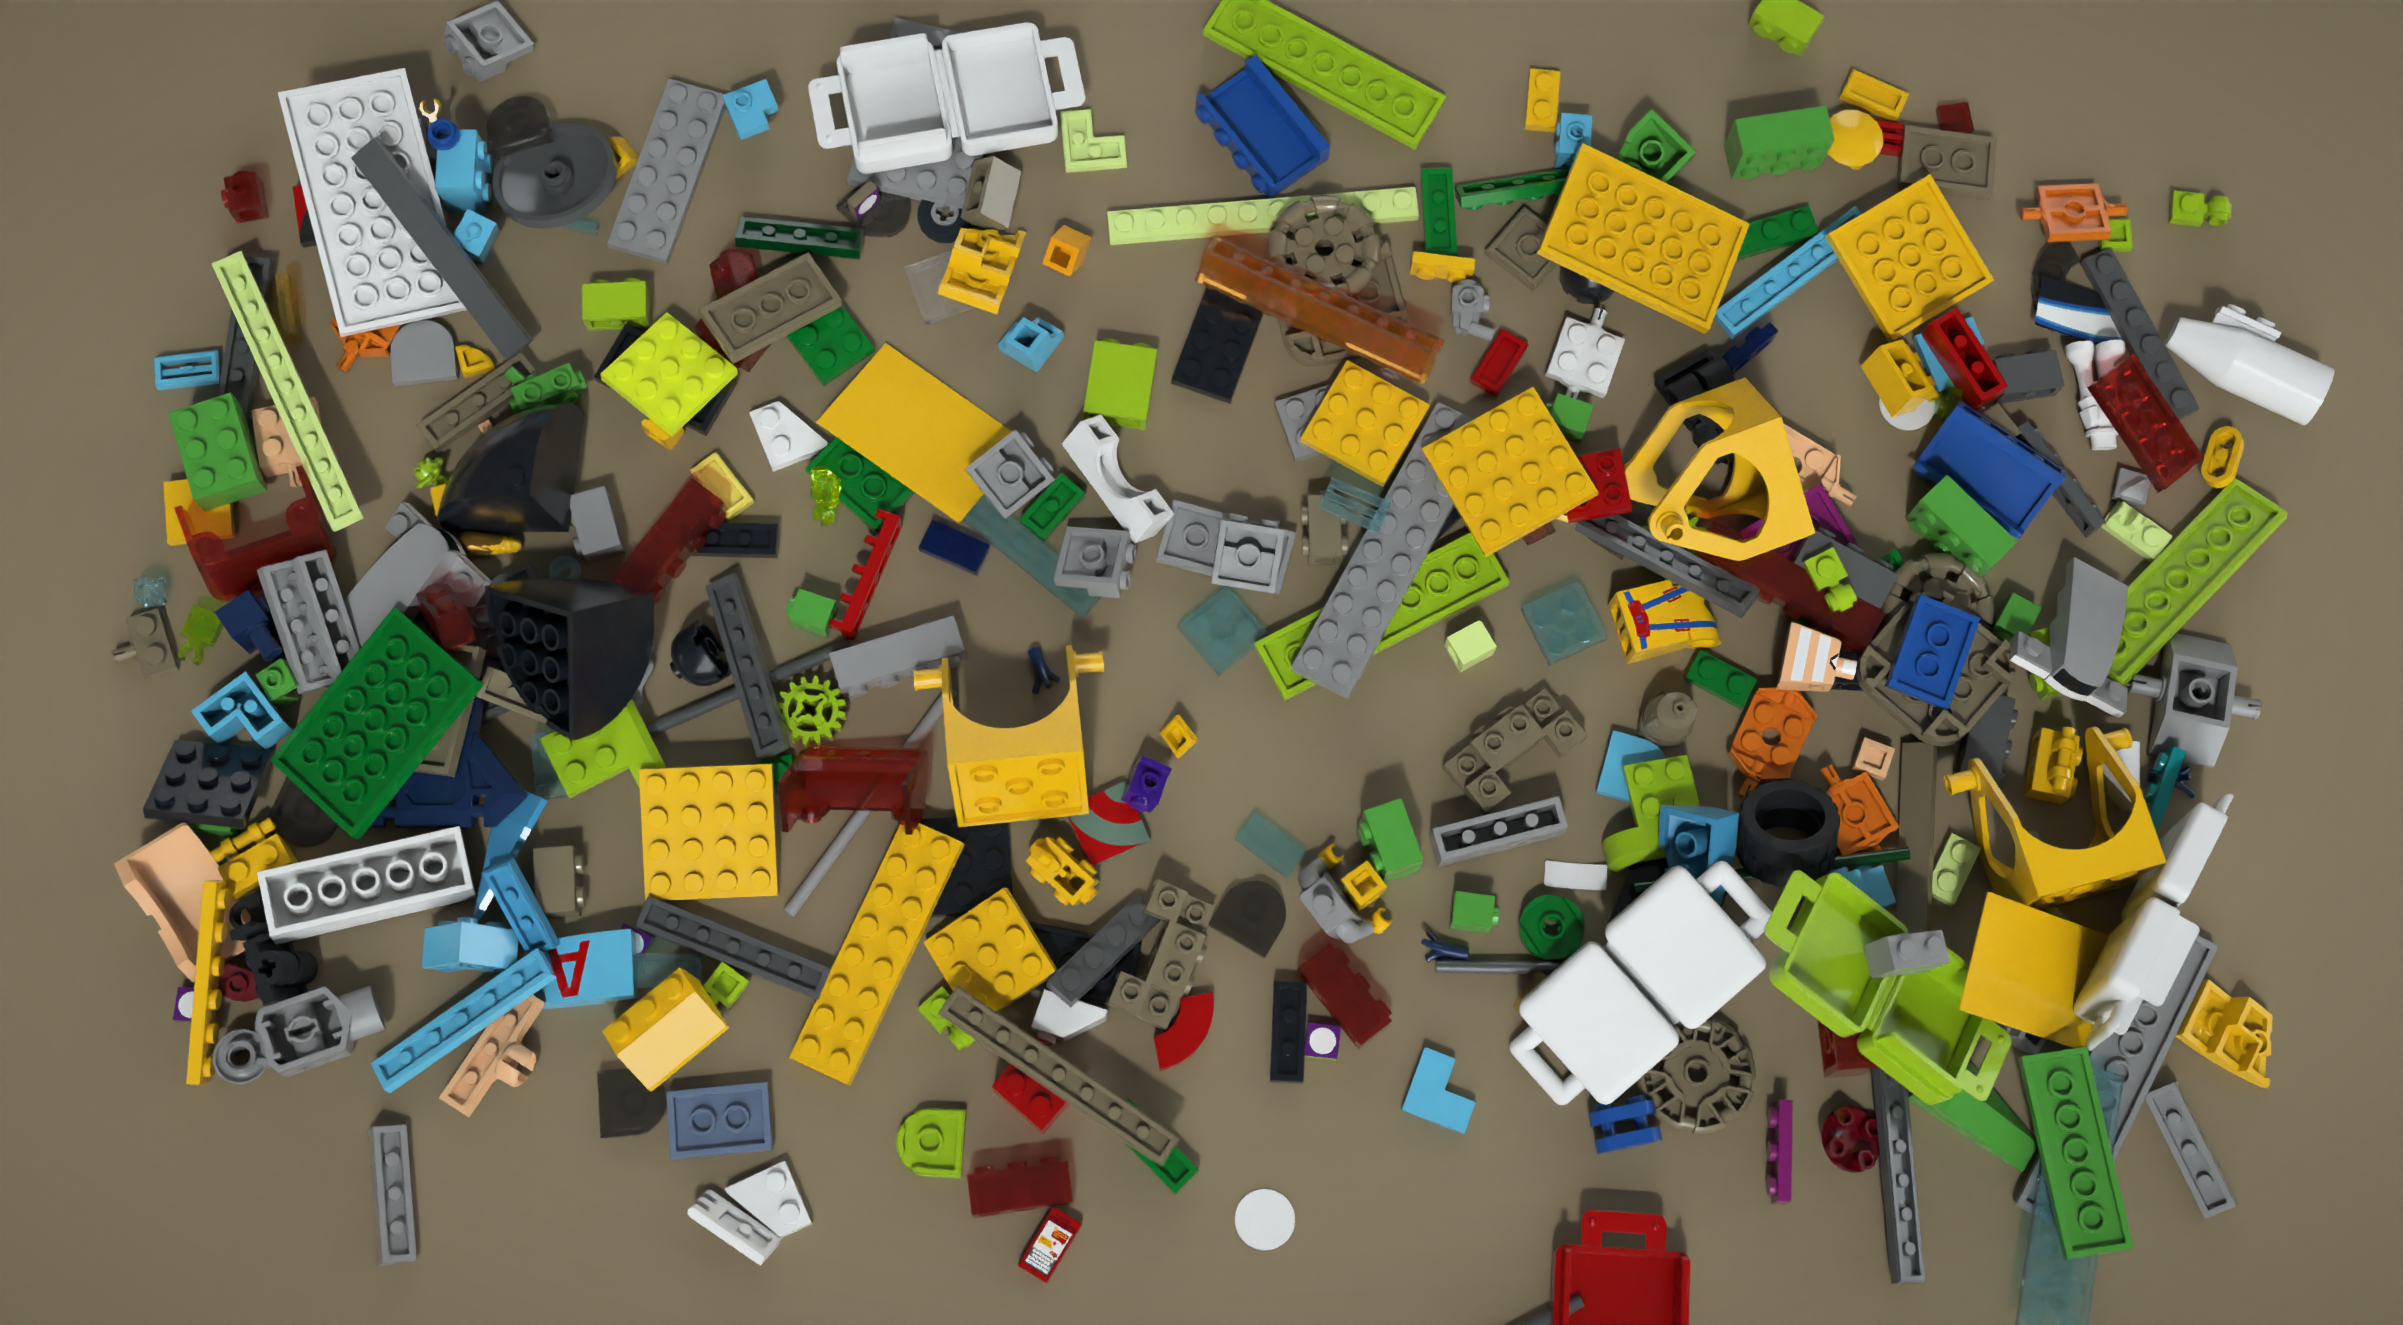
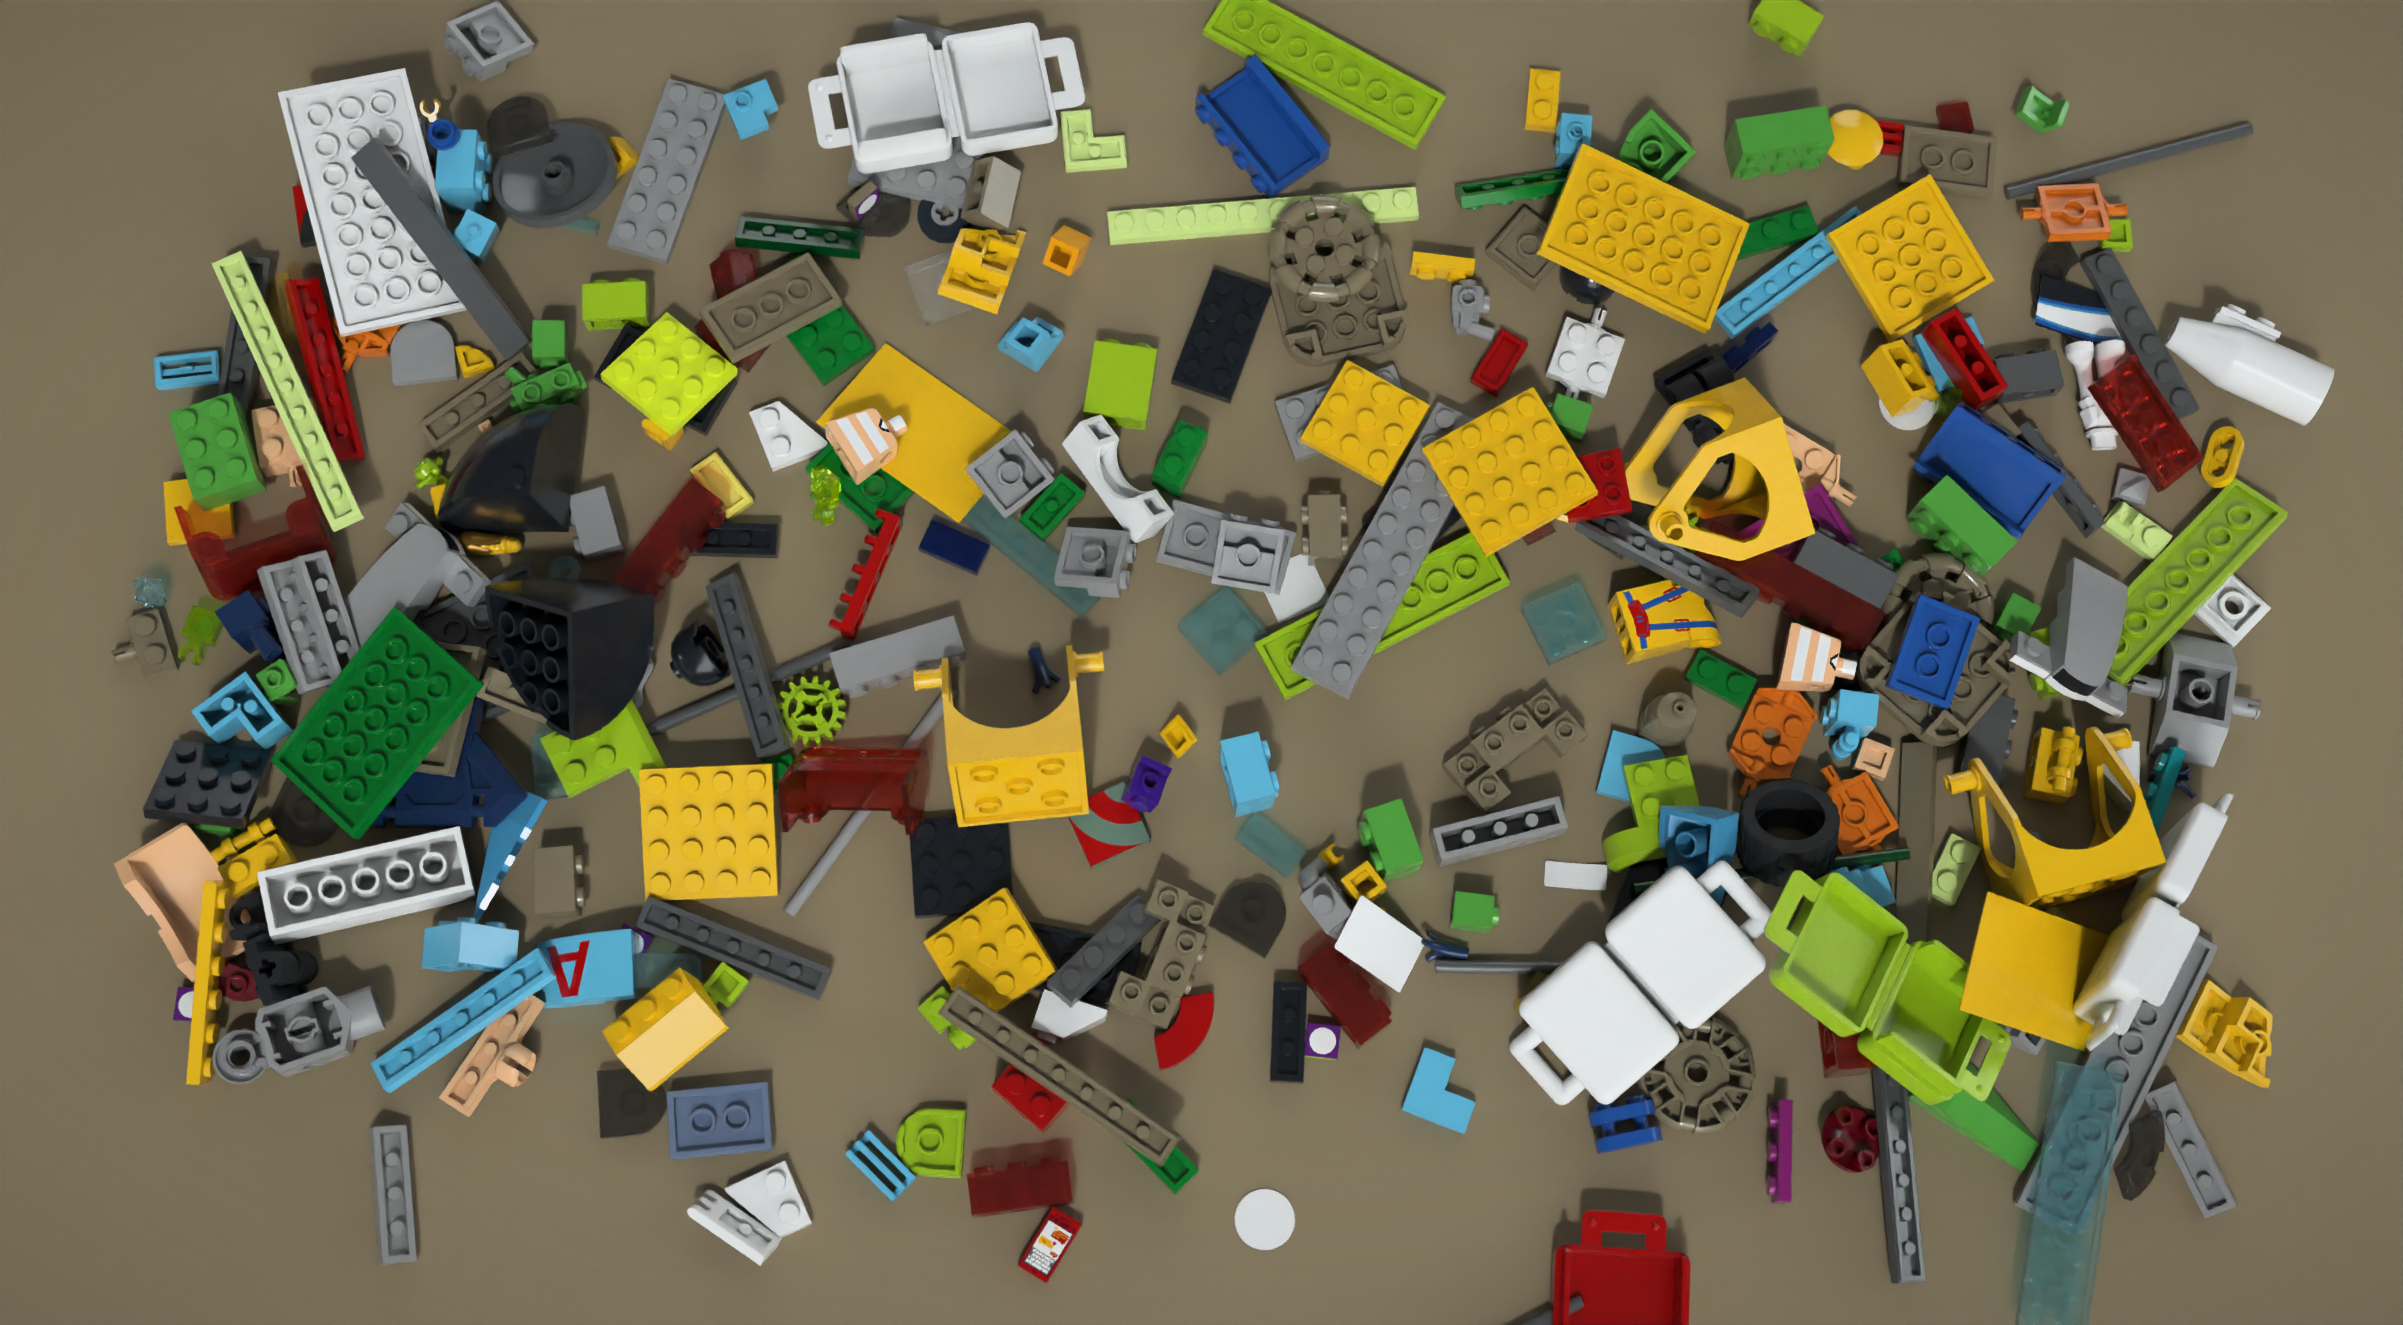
clear red brick [221,171,269,224] -> none
clear red brick [416,583,476,651] -> none
dark azure tile [481,857,560,955] -> none
bright green brick [786,588,839,638] -> none
yellow plate [789,817,965,1086] -> none
yellow brick [1026,837,1100,906] -> none
clear orange brick [1195,236,1445,385] -> none
clear light blue tile [1319,477,1391,533] -> none
green plate [1420,168,1458,257] -> none
yellowish green panel [1444,620,1497,673] -> none
green plate [1518,895,1585,961] -> none
lime plate [1803,547,1857,612] -> none
yellow tile [1839,69,1909,123] -> none
light grey brick [1864,930,1950,979] -> none
bright green plate [2018,1046,2134,1260] -> none
lime plate [2169,190,2232,227] -> none
none -> red plate [284,278,365,463]
none -> bright green brick [532,320,568,370]
none -> light nougat torso [826,408,907,485]
none -> medium azure tile [845,1130,917,1202]
none -> green brick [1152,420,1208,498]
none -> medium azure brick [1219,732,1280,817]
none -> white sticker [1264,553,1329,624]
none -> white sticker [1334,896,1424,992]
none -> medium azure brick [1820,689,1879,760]
none -> dark grey piece [2004,122,2253,200]
none -> bright green bracket [2014,86,2070,134]
none -> clear smoke tile [2114,1110,2165,1201]
none -> white piece [2194,574,2271,648]

